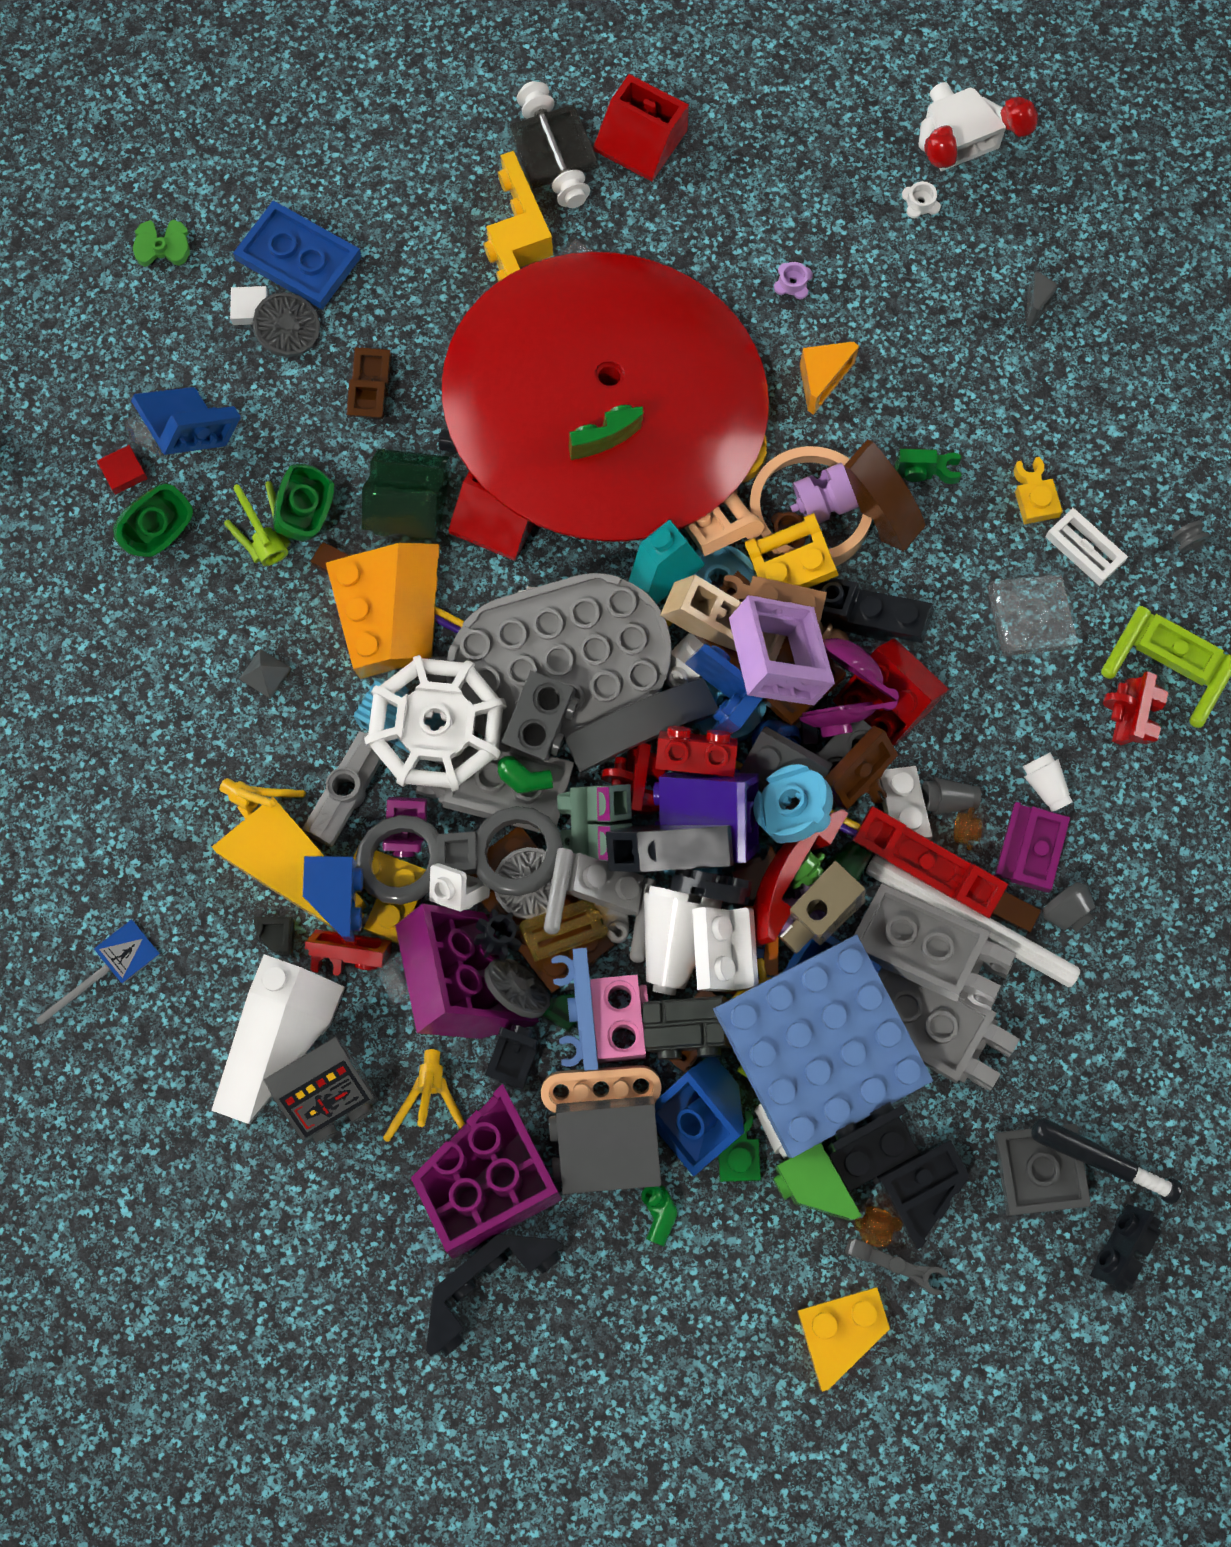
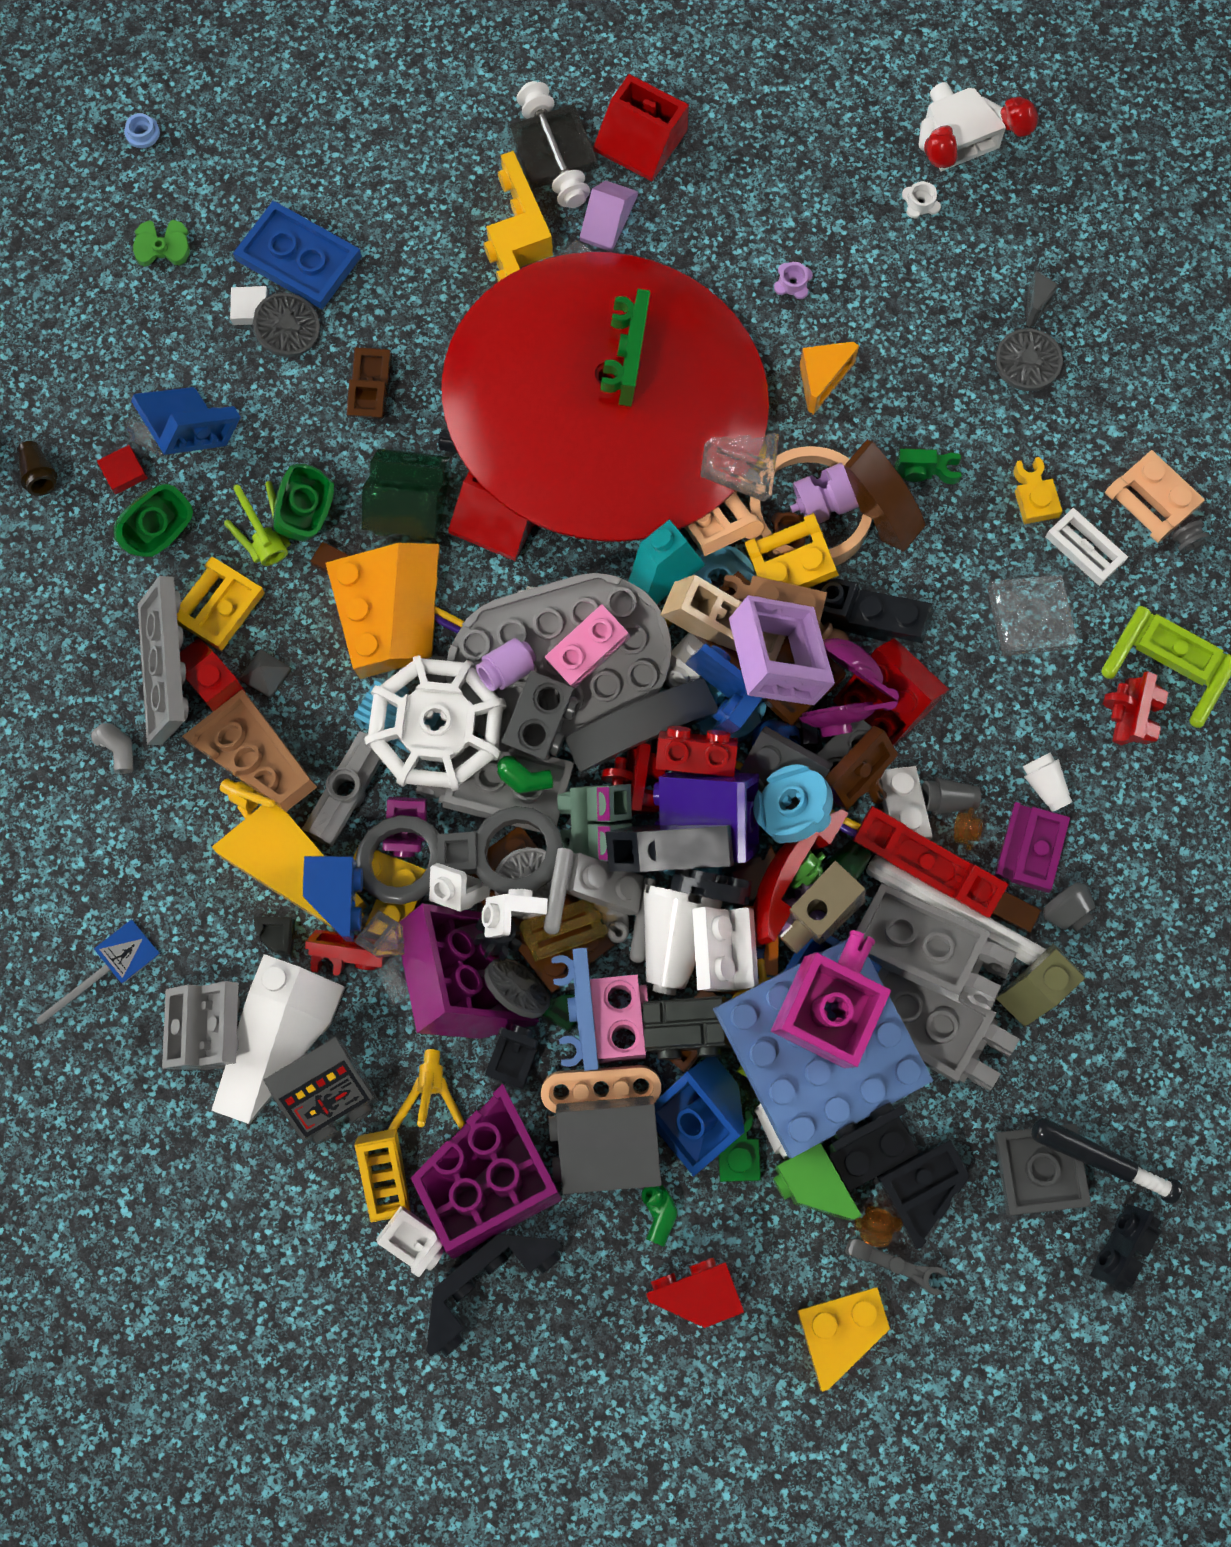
green slope [569,405,644,460] -> none
none -> dark brown cone [17,441,58,496]
none -> light grey arm [91,723,133,774]
none -> light blue plate [124,113,160,148]
none -> light grey plate [138,576,189,745]
none -> light grey brick [162,981,240,1070]
none -> yellow plate [177,557,265,652]
none -> red slope [180,638,246,712]
none -> medium nougat wing [182,690,317,812]
none -> clear slope [354,911,405,958]
none -> yellow slope [354,1129,411,1222]
none -> white bracket [376,1205,444,1277]
none -> lavender brick [476,638,536,691]
none -> white bracket [482,889,548,938]
none -> bright pink brick [545,604,631,688]
none -> lavender slope [580,181,638,252]
none -> green plate [600,289,650,407]
none -> red slope [646,1257,744,1328]
none -> clear wing [700,433,779,502]
none -> dark pink brick [770,930,891,1068]
none -> dark grey wheel [995,328,1063,391]
none -> olive slope [996,943,1085,1027]
none -> light nougat plate [1105,450,1205,543]

